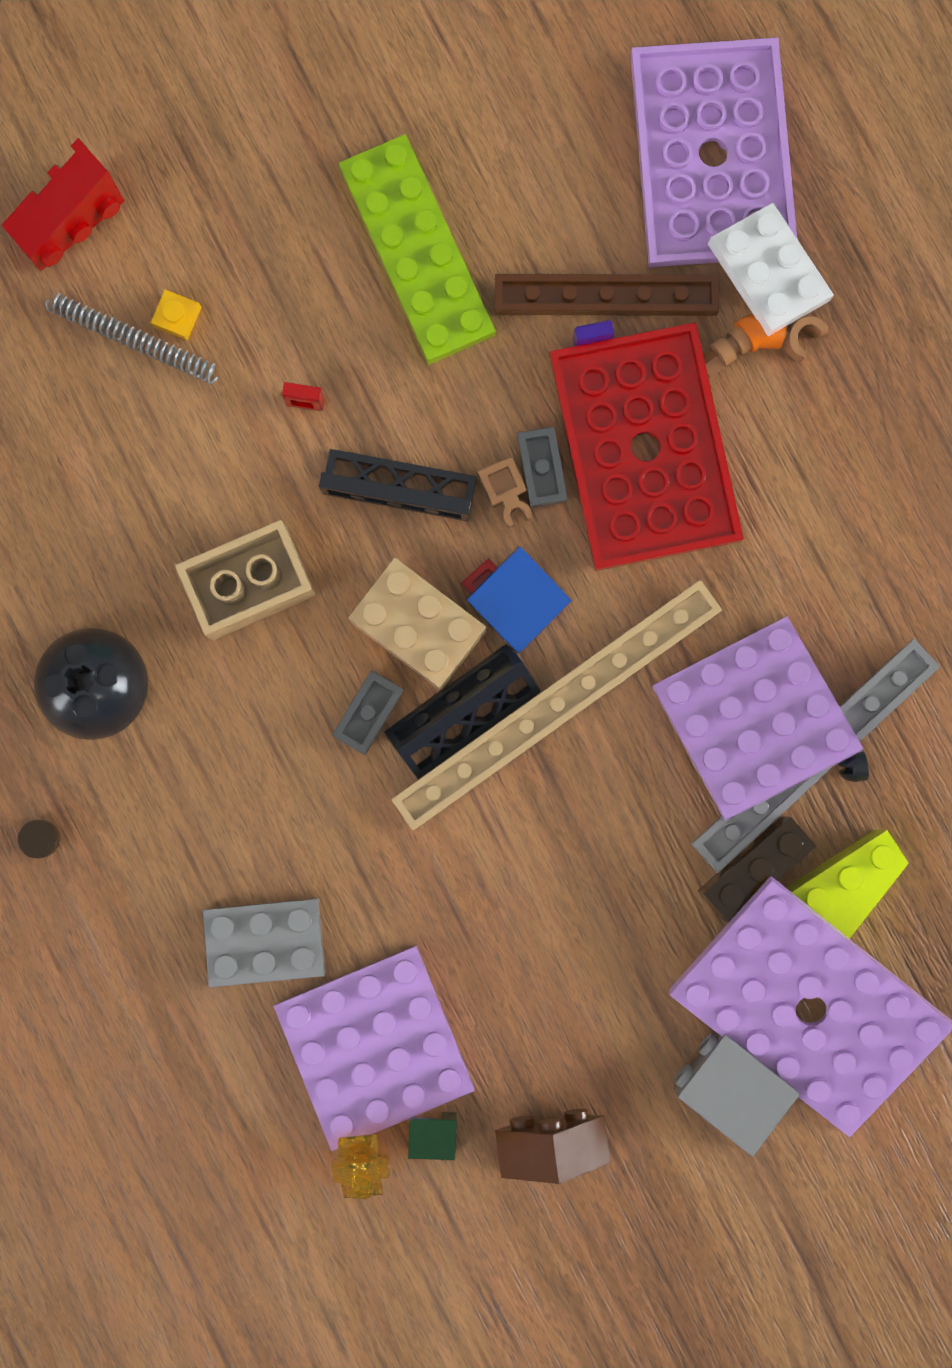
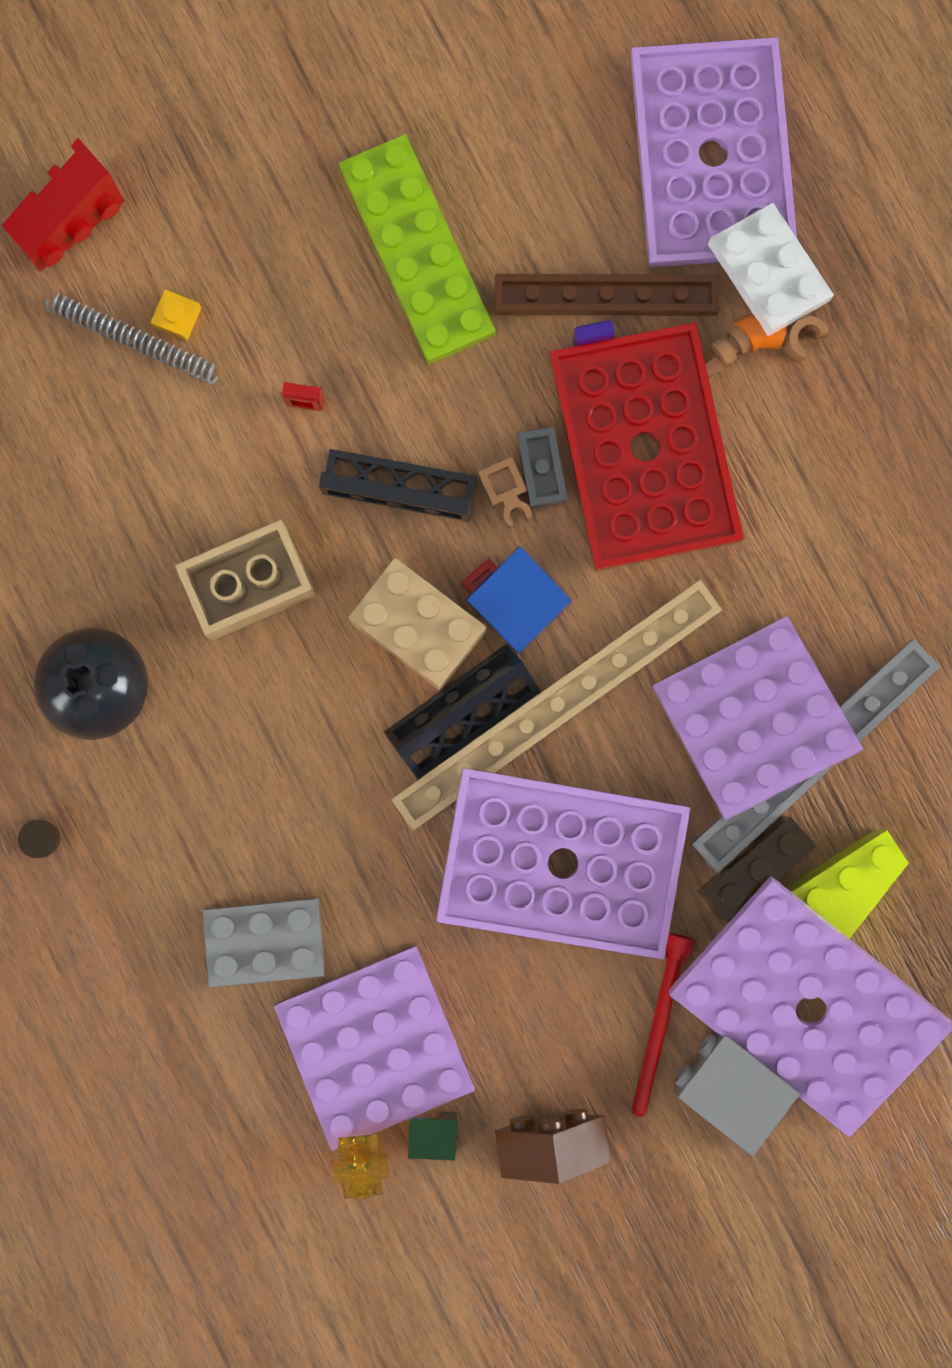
dark grey plate [332,670,404,756] -> none
black hinge [838,751,869,782] -> none
none -> lavender plate [436,768,690,960]
none -> red piece [632,932,696,1117]

